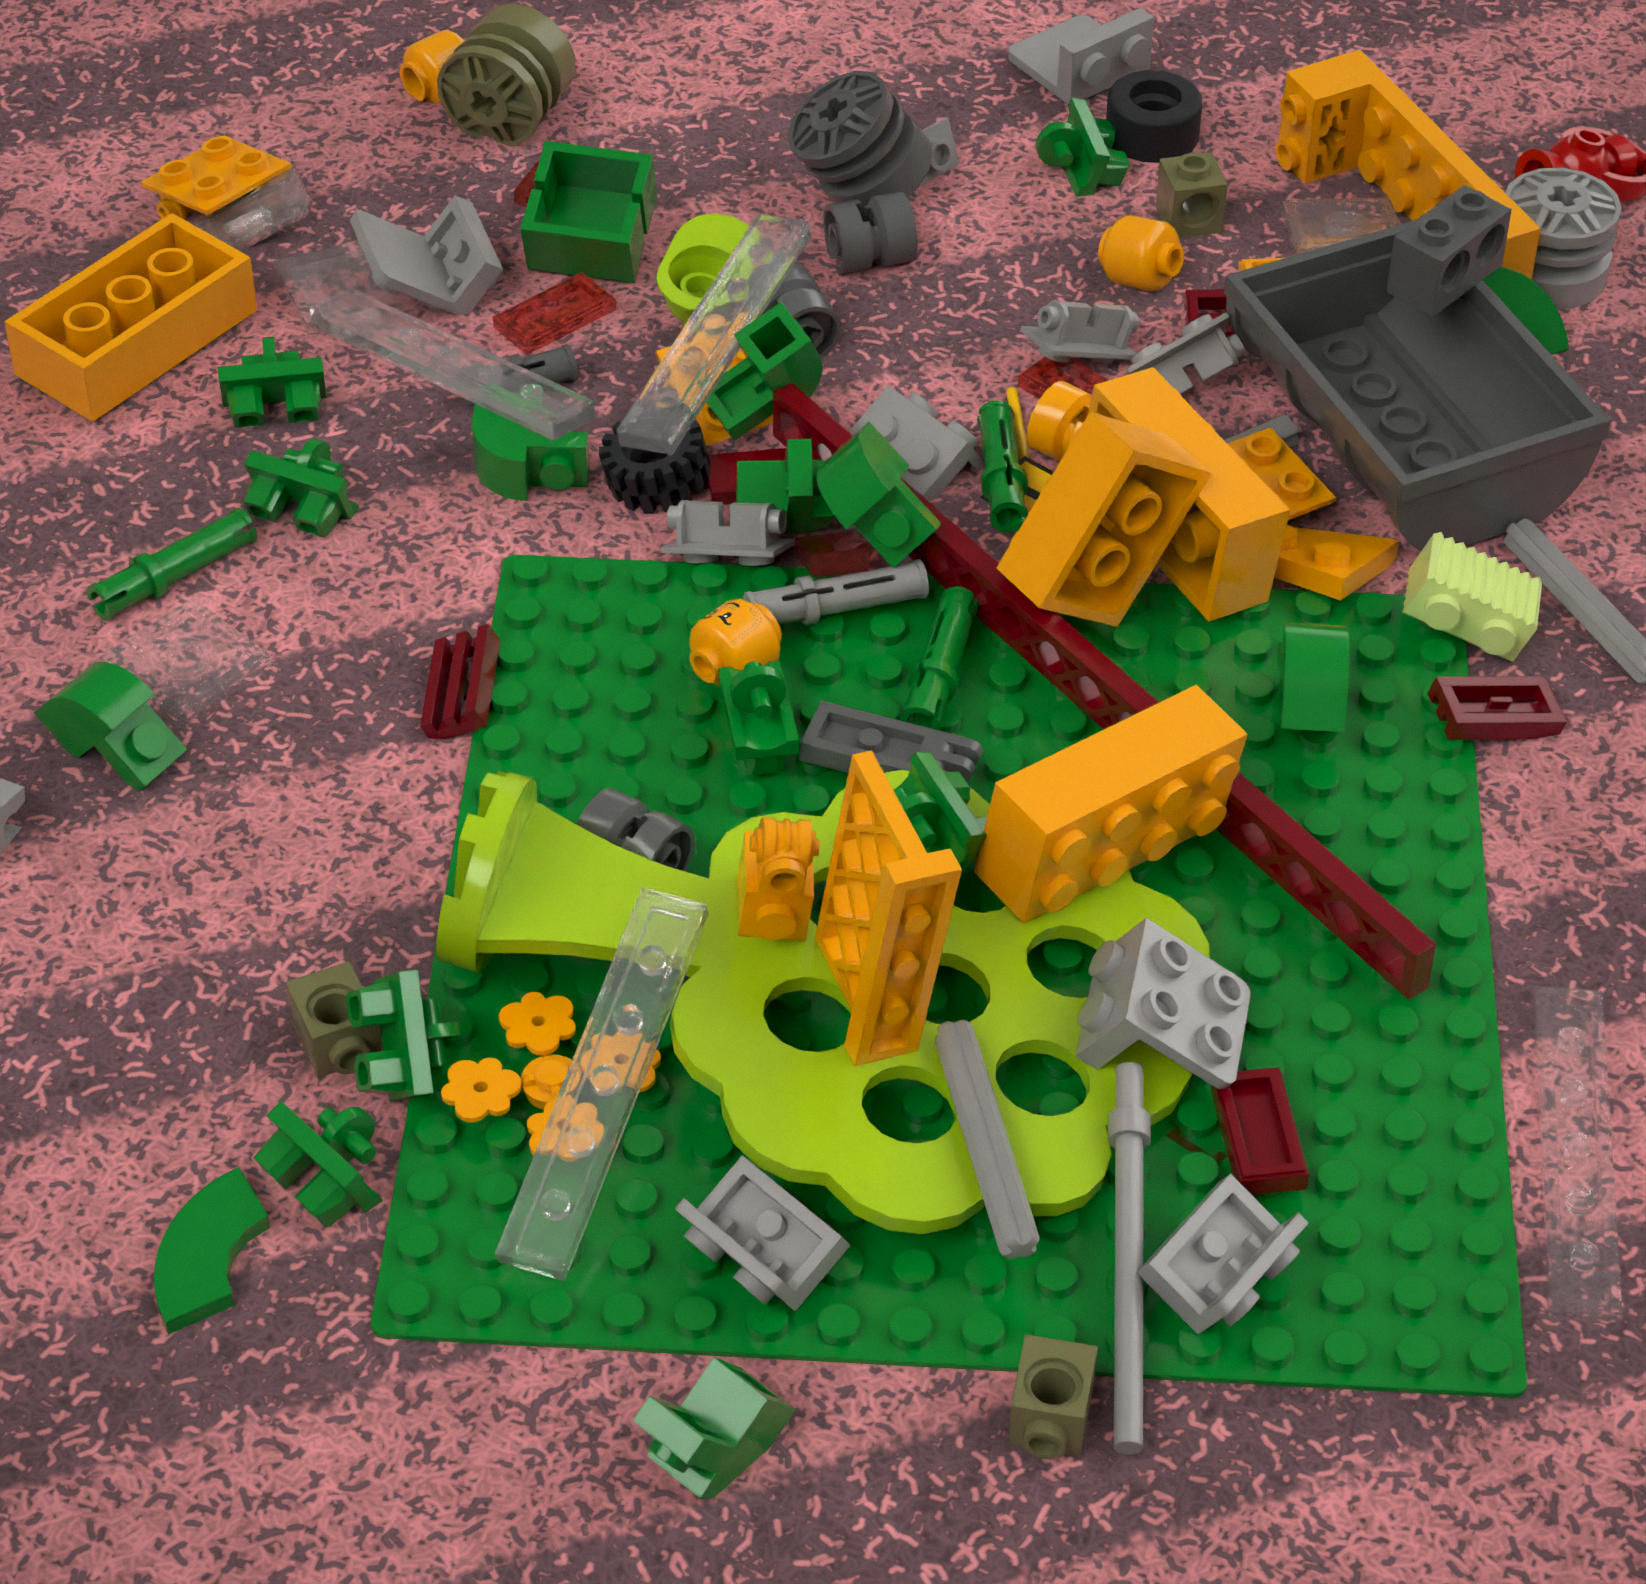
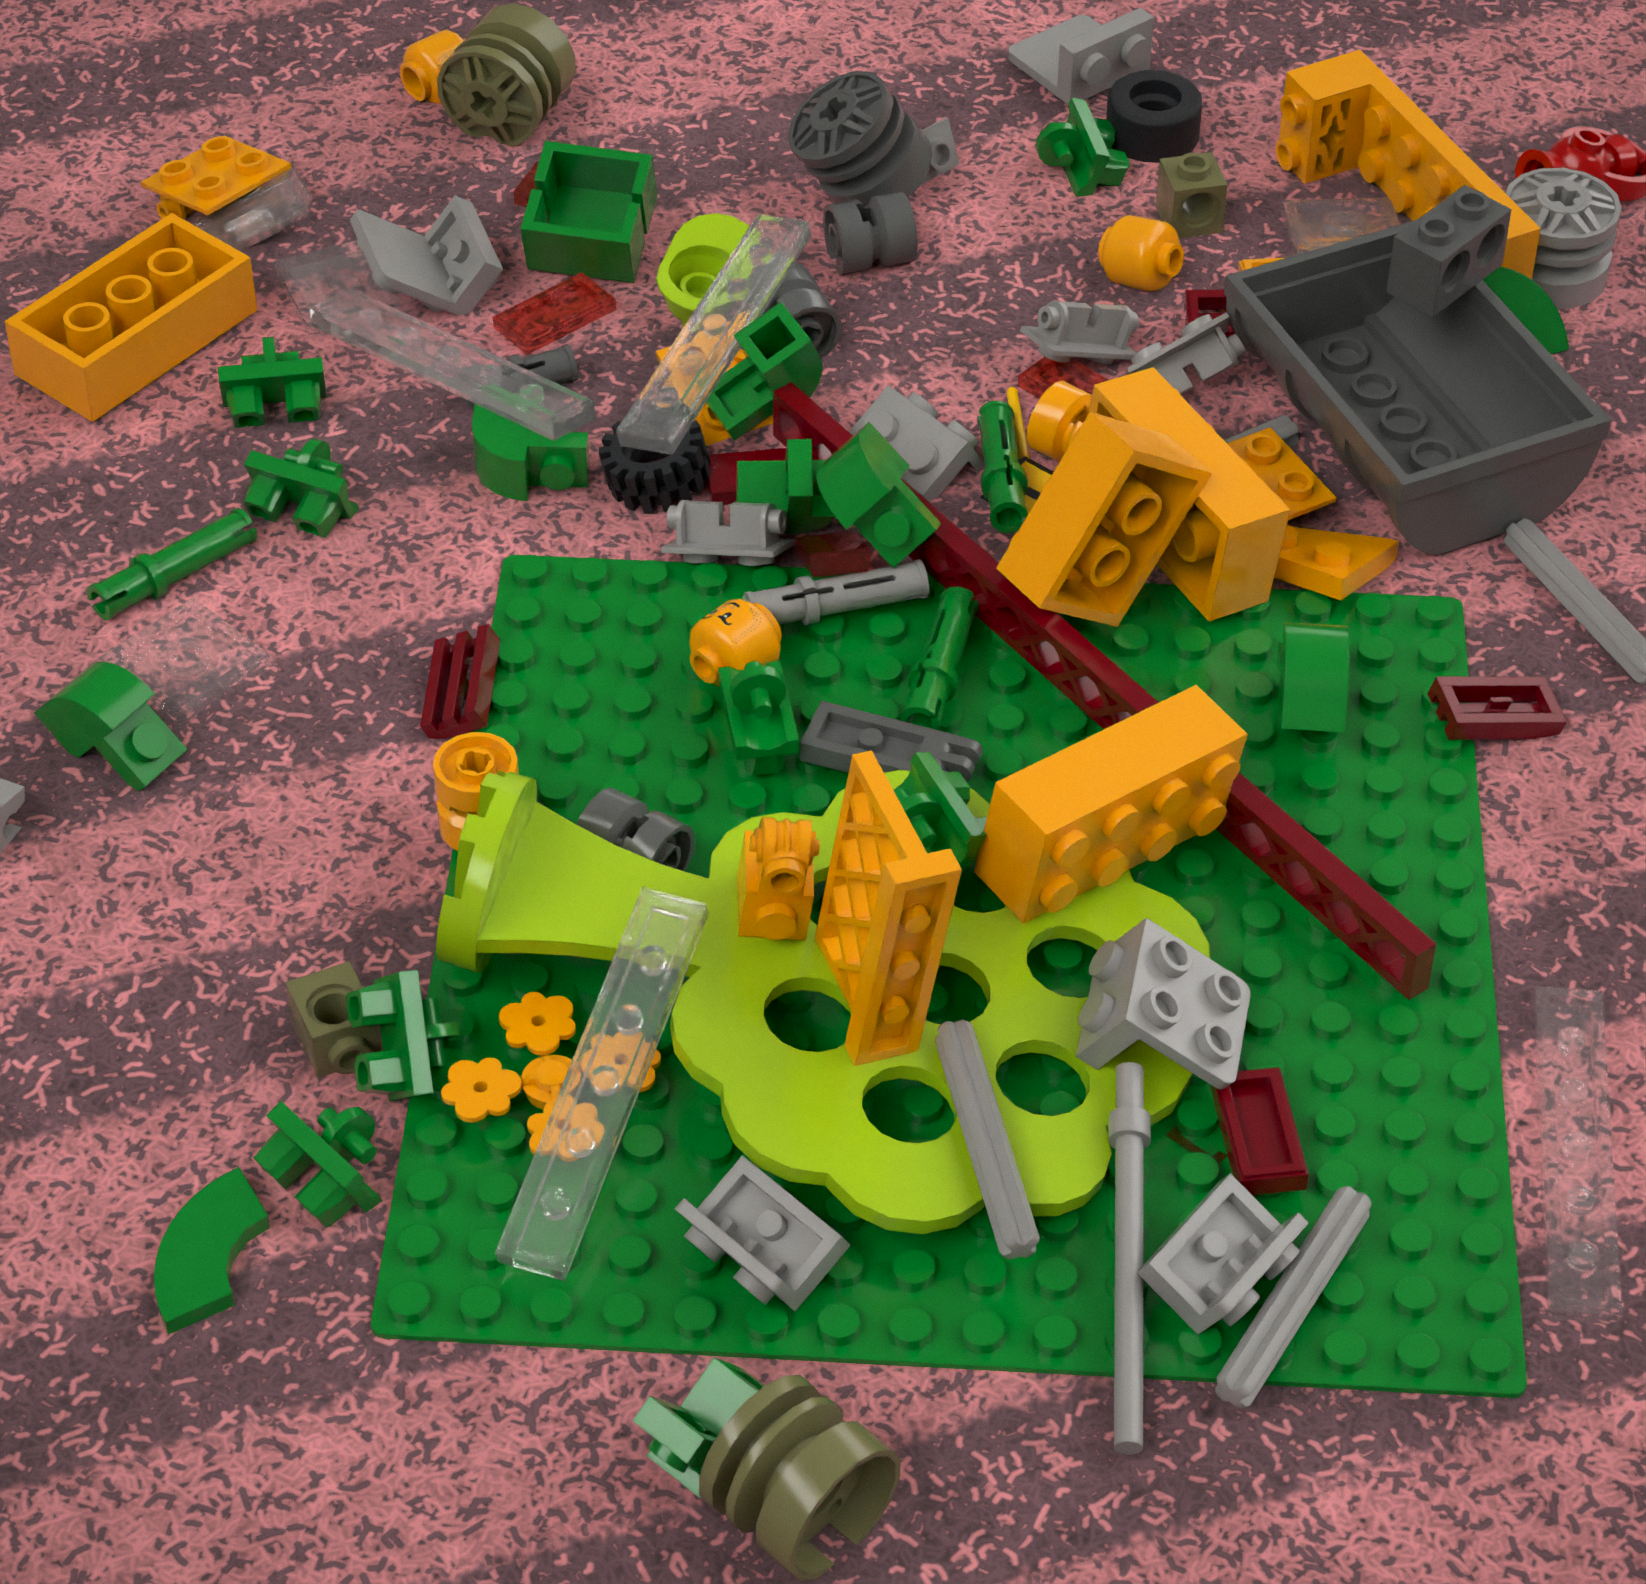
olive brick [1008,1334,1098,1459] -> none
yellowish green brick [1402,532,1542,662] -> none
none -> light orange wheel [433,732,519,851]
none -> olive wheel [699,1375,901,1581]
none -> light grey axle [1215,1186,1371,1408]

